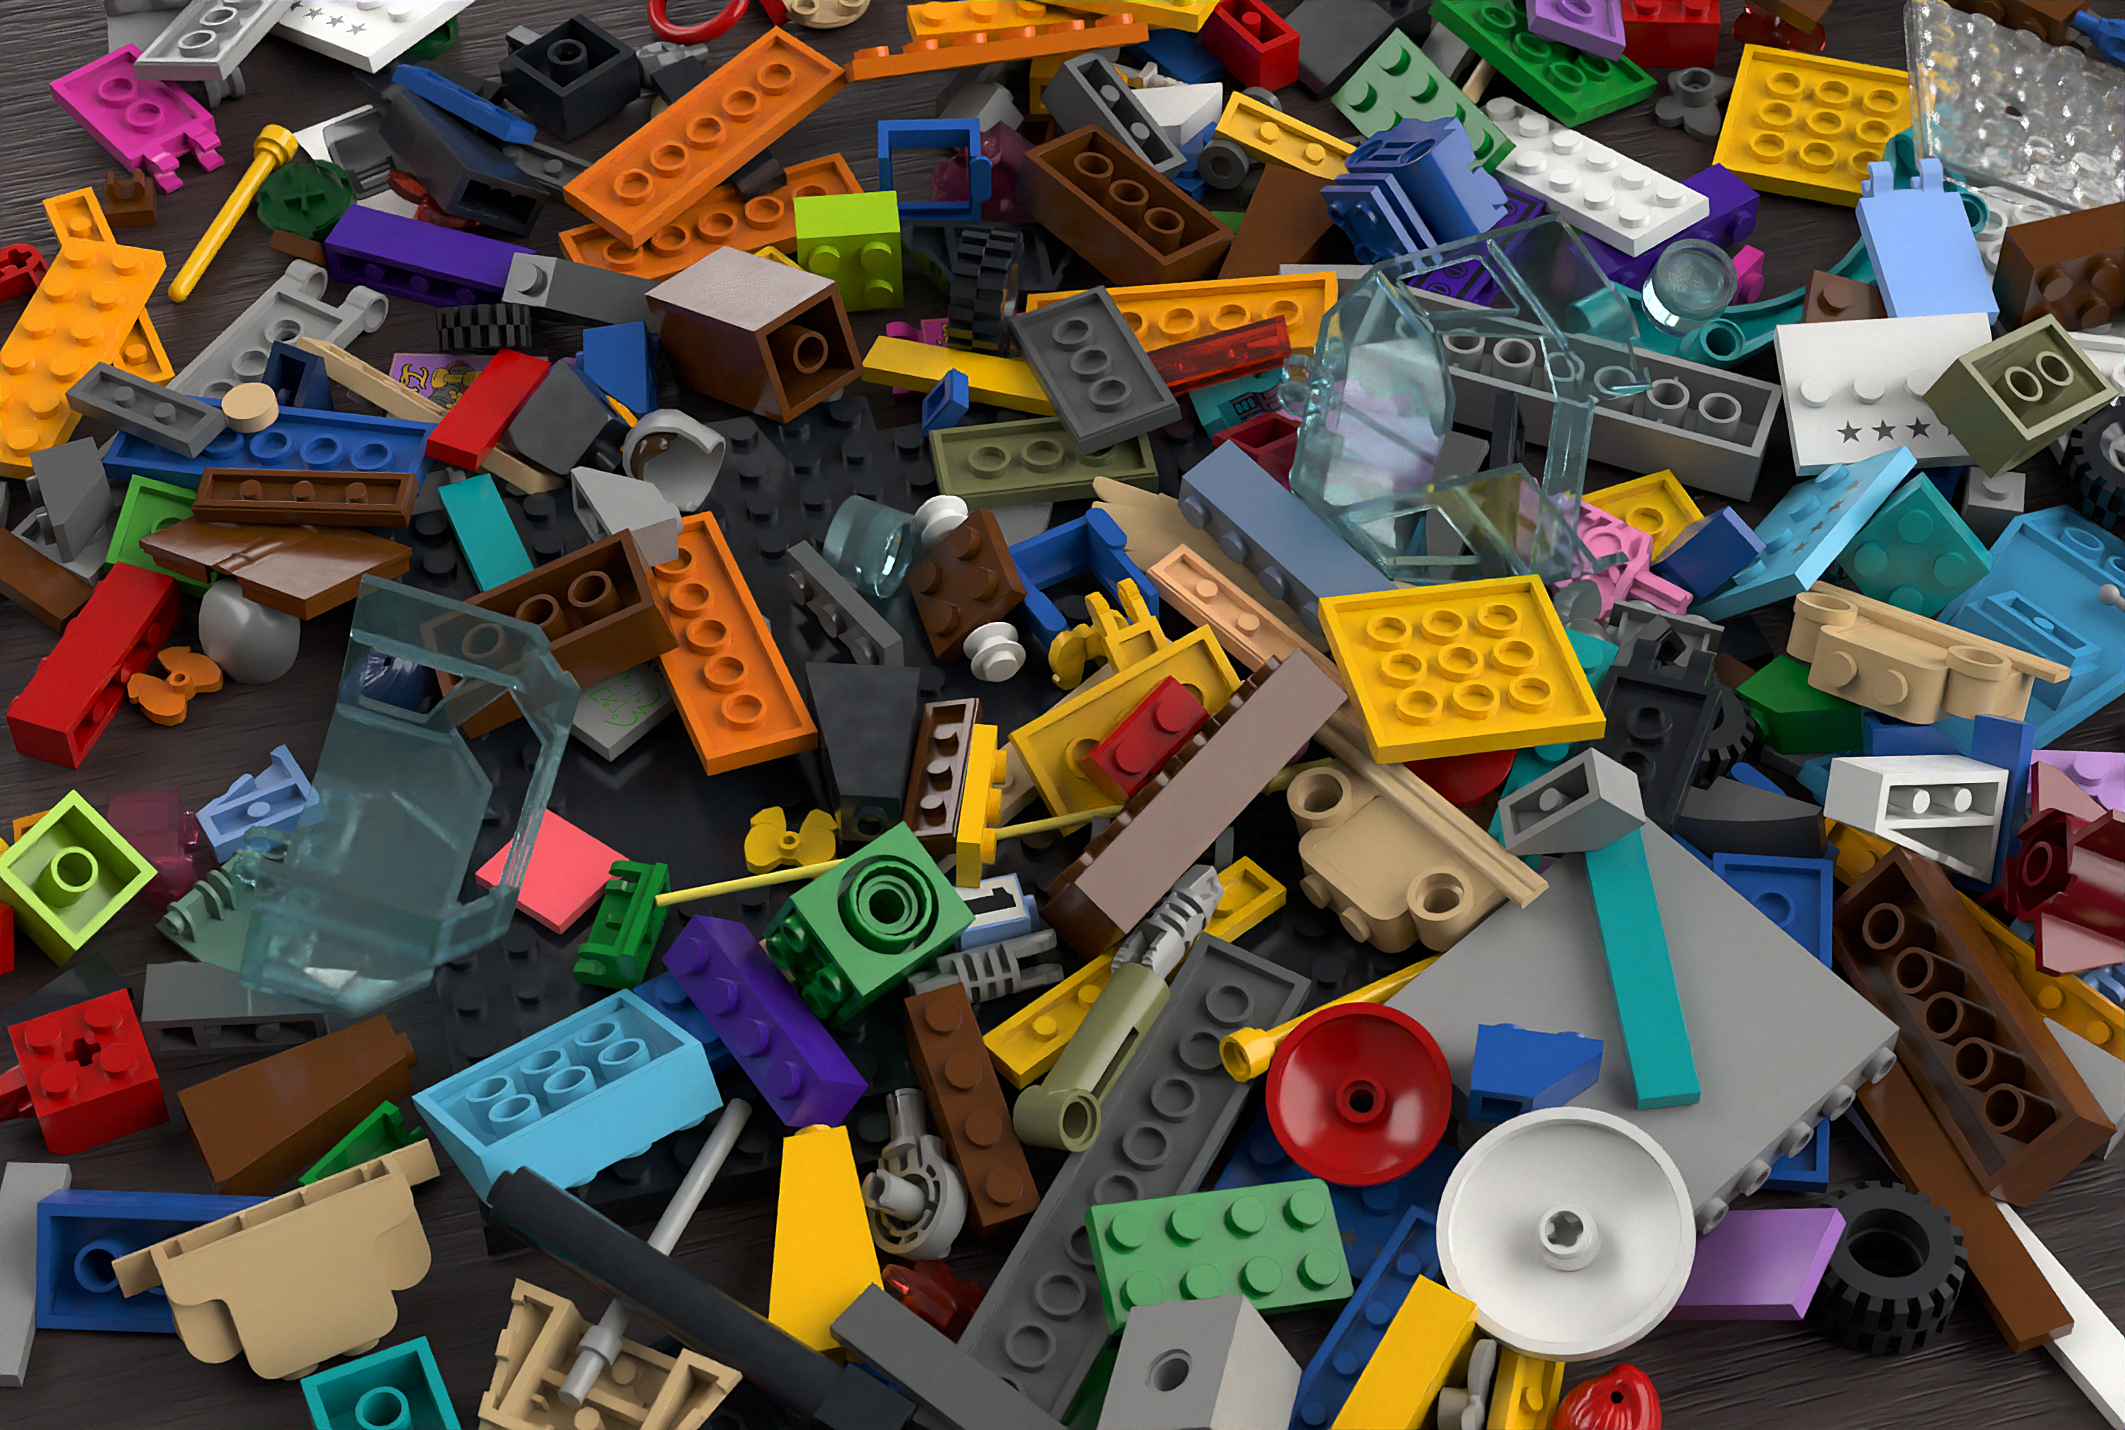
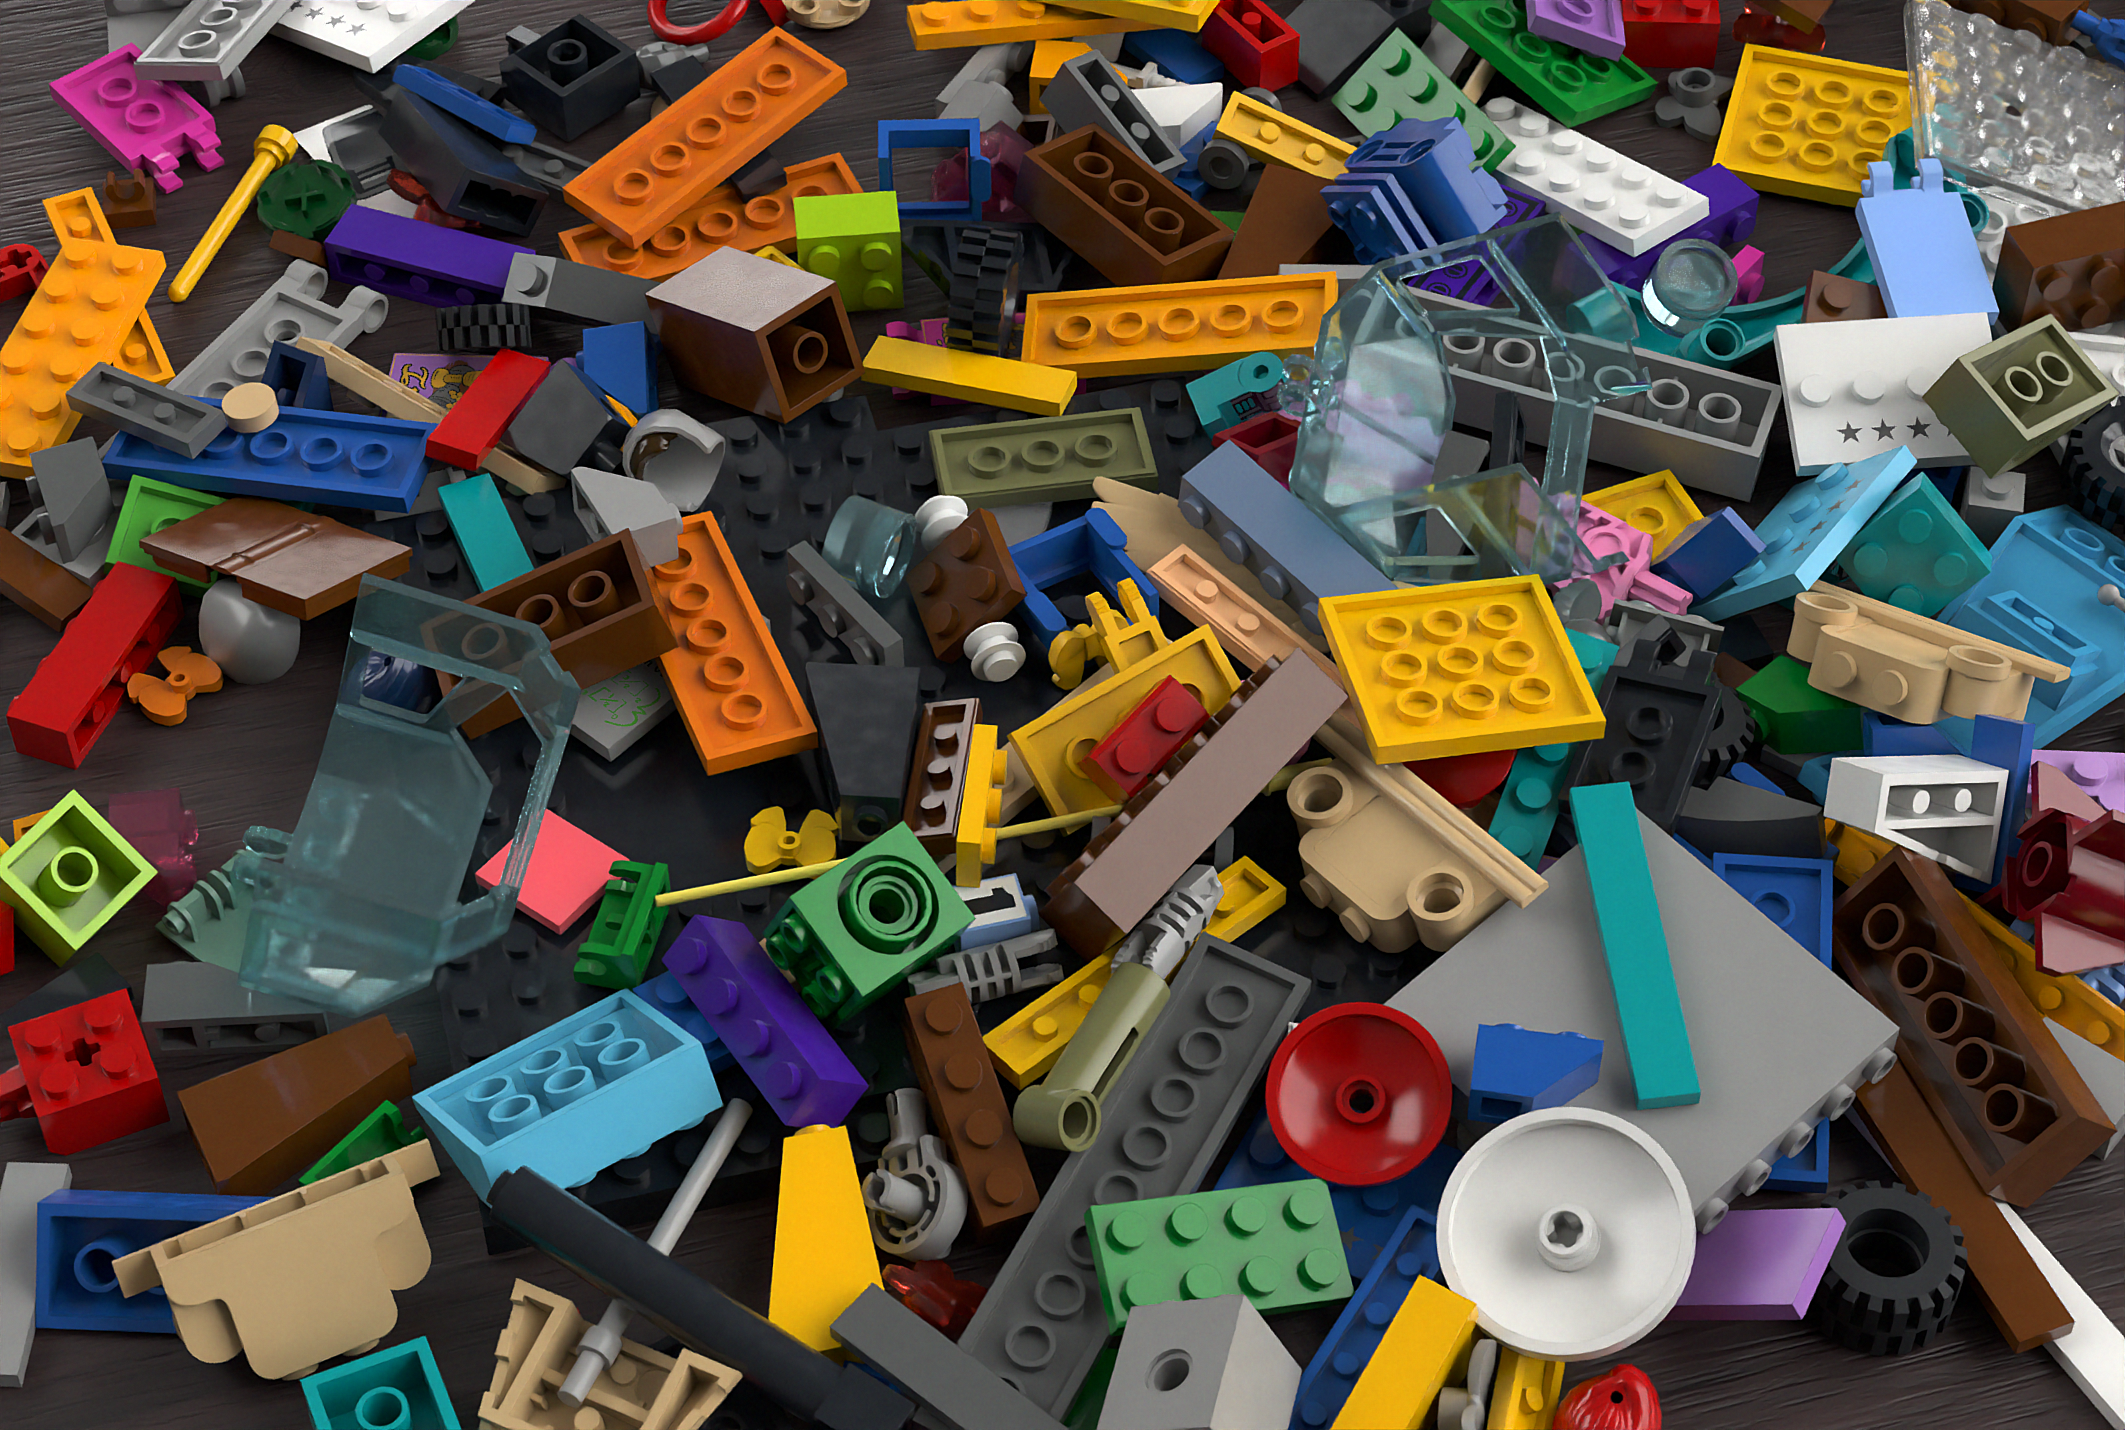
reddish brown tile [192,468,419,527] -> none
medium blue wing [195,744,327,864] -> none
orange plate [843,13,1149,84] -> none
blue tile [922,368,969,438] -> none
dark grey tile [1006,285,1181,457] -> none
clear red tile [1146,314,1295,396] -> none
yellow piece [1220,952,1446,1082] -> none
light grey slope [1498,747,1646,856] -> none

